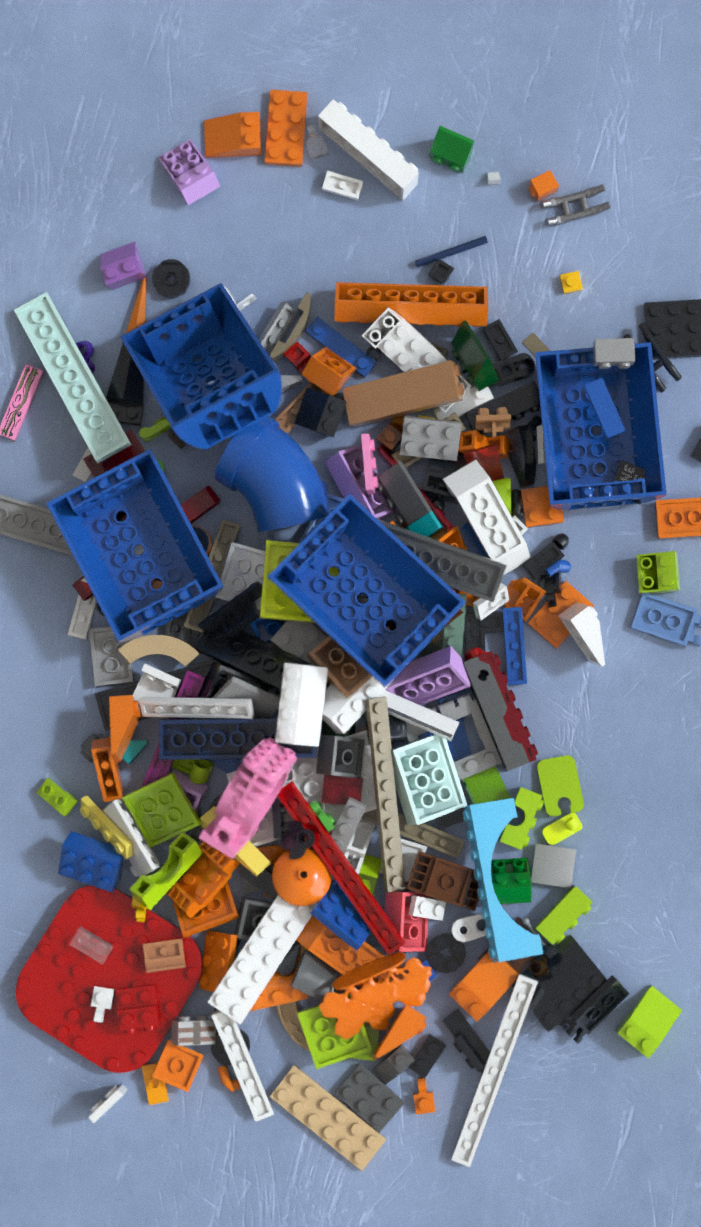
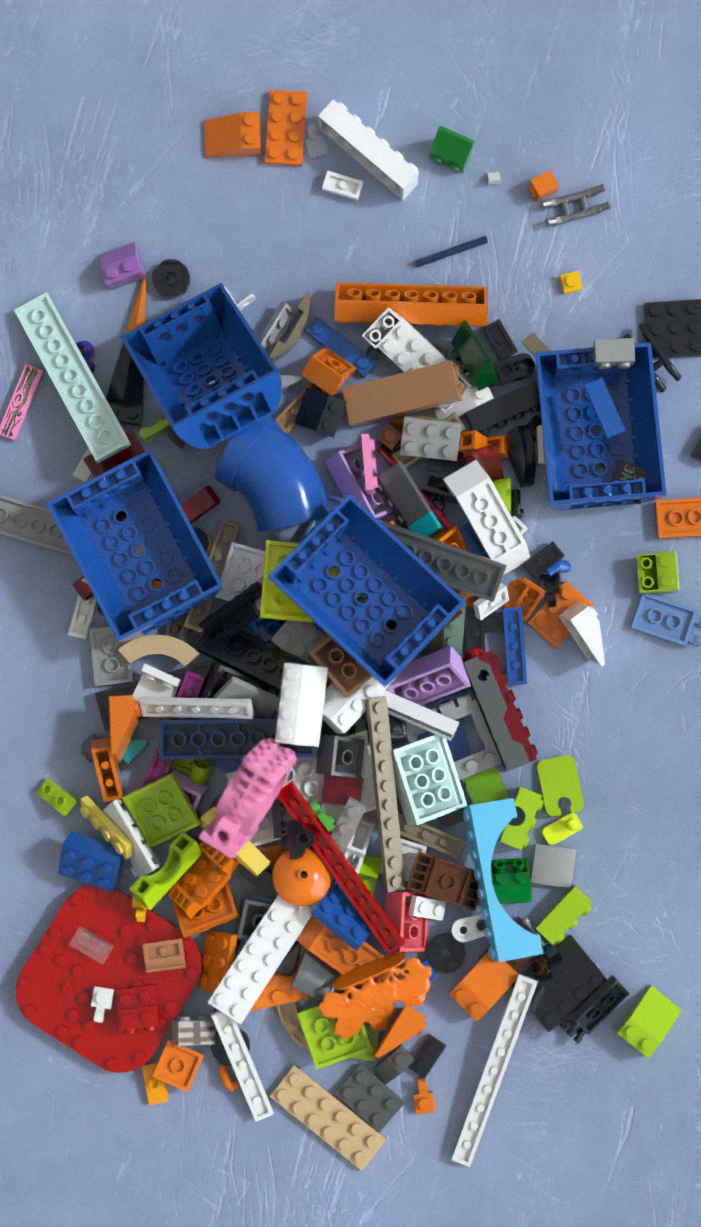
white plate [88,1084,128,1123] -> none
lavender slope [158,139,220,205] -> none
red slope [284,341,311,383] -> none
black plate [428,258,454,285] -> none
black bracket [442,1009,490,1074] -> none
medium nougat hips [475,407,511,438] -> none
orange plate [520,486,564,528] -> none
black hinge [552,533,569,550] -> none

